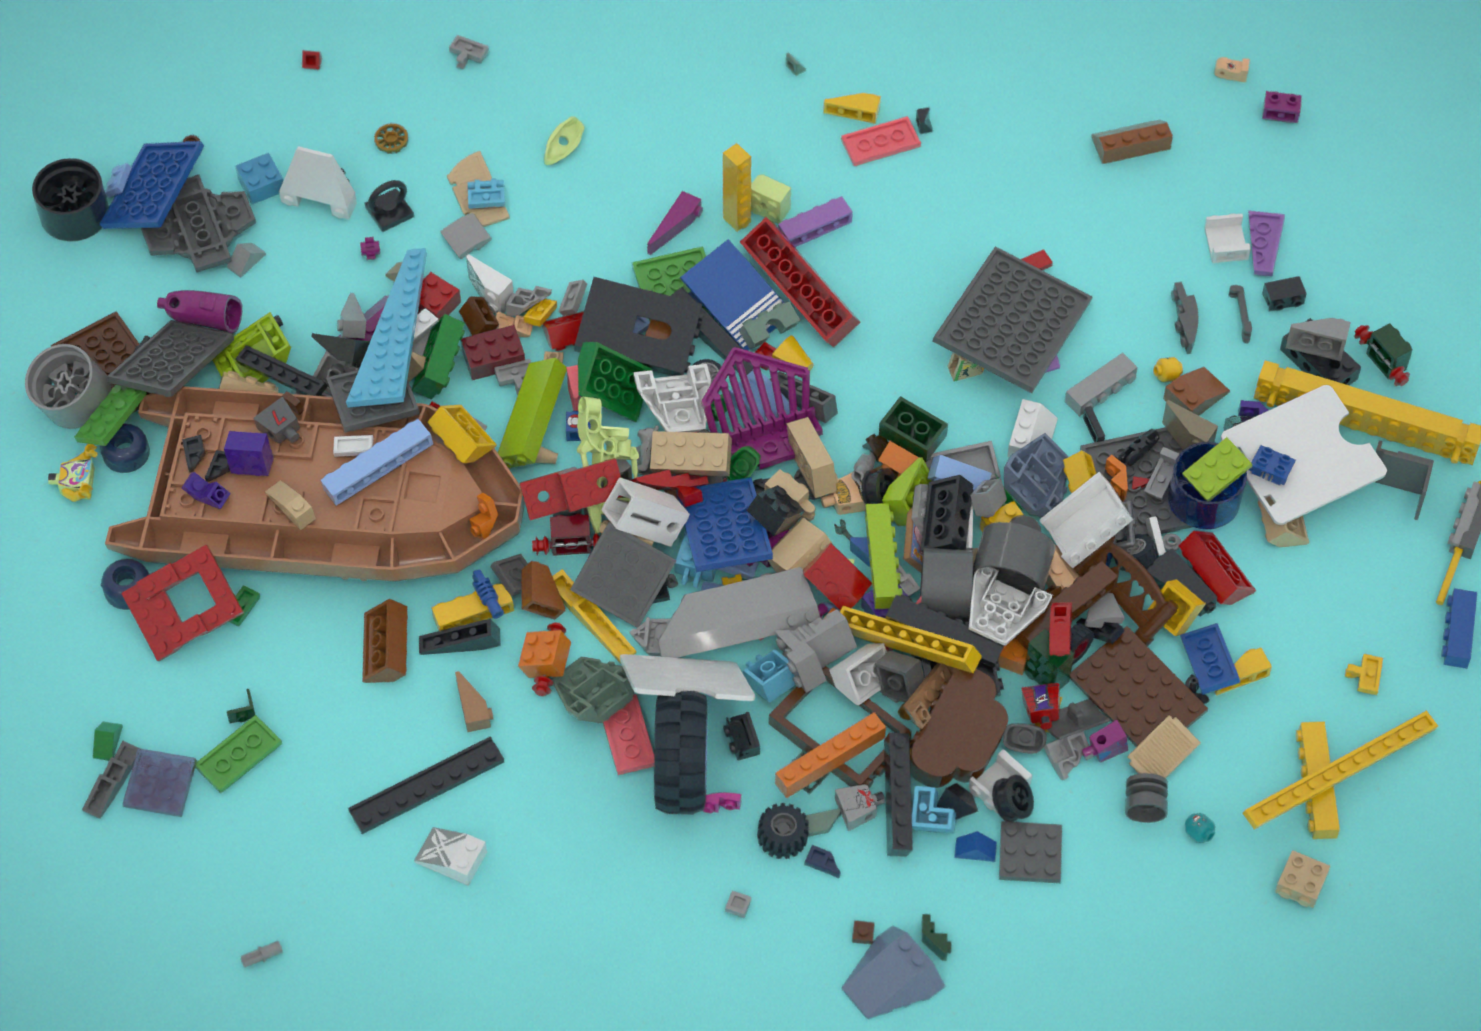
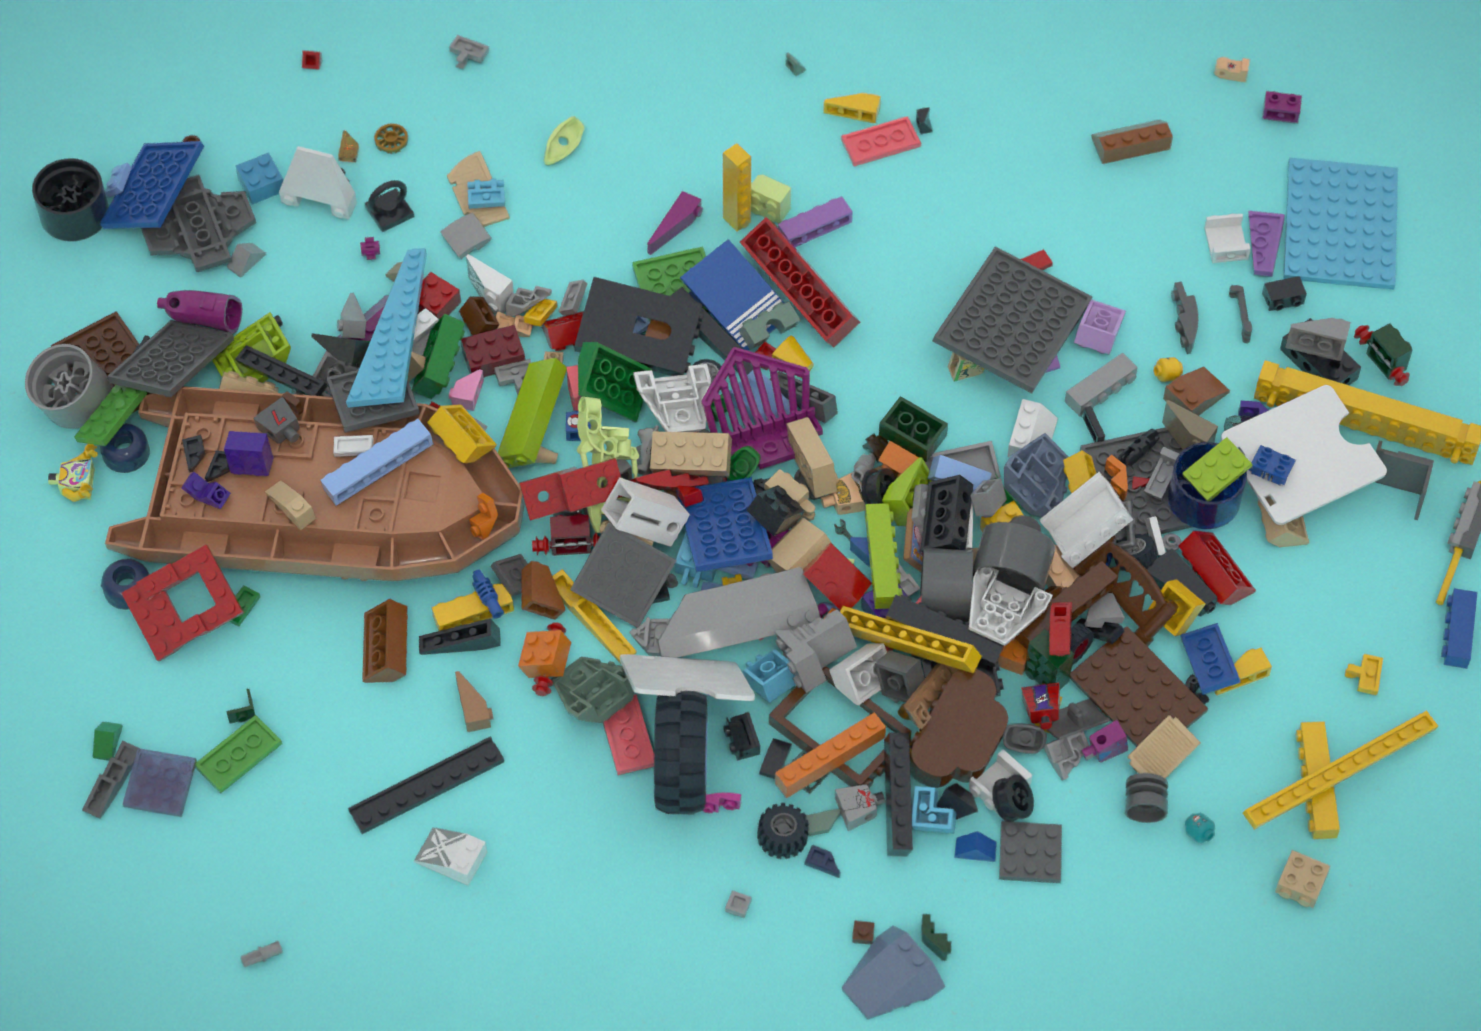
none -> clear orange tile [338,130,359,162]
none -> bright pink slope [449,370,484,411]
none -> black slope [759,738,792,779]
none -> lavender slope [1074,300,1126,354]
none -> medium azure plate [1284,158,1398,290]

